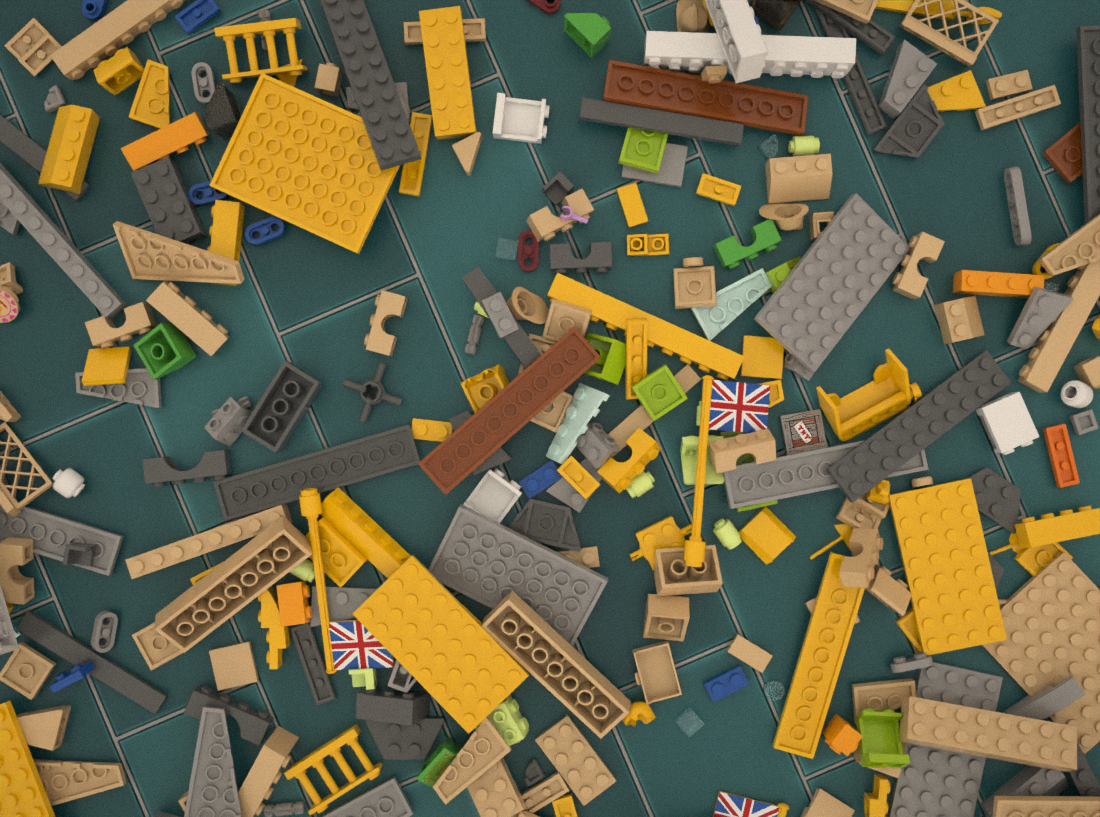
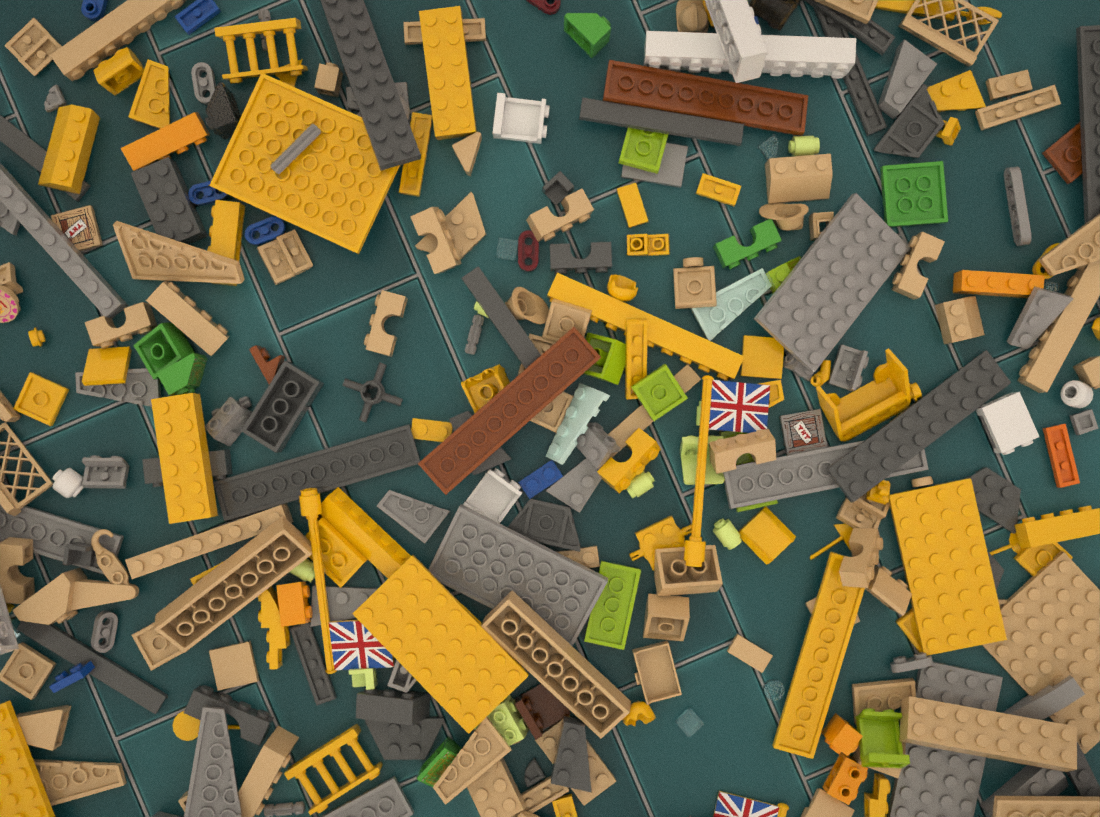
light grey plate [481,292,519,338] -> none
yellow plate [557,456,601,499] -> none
lavender hand [560,206,588,224] -> none
tan plate [701,65,727,84] -> none
blue plate [703,665,749,702] -> none
none -> tan slope [12,529,139,625]
none -> yellow tile [13,372,70,426]
none -> yellow plate [28,327,46,347]
none -> tile [51,205,103,251]
none -> light grey bracket [82,455,130,489]
none -> yellow brick [151,393,218,524]
none -> bright green slope [156,353,207,396]
none -> yellow piece [172,711,240,741]
none -> dark orange slope [249,345,285,385]
none -> tan slope [257,229,313,285]
none -> light grey axle [270,124,321,174]
none -> light grey wing [377,490,450,544]
none -> tan arch [410,207,462,274]
none -> tan wing [415,192,486,260]
none -> reddish brown bracket [515,683,570,740]
none -> dark grey wedge [551,716,592,793]
none -> lime plate [584,560,641,650]
none -> yellow hair [607,274,638,302]
none -> yellow arm [810,360,831,387]
none -> light orange brick [823,752,868,805]
none -> light grey bracket [827,344,869,391]
none -> bright green plate [880,161,948,227]
none -> yellow tile [936,117,961,146]

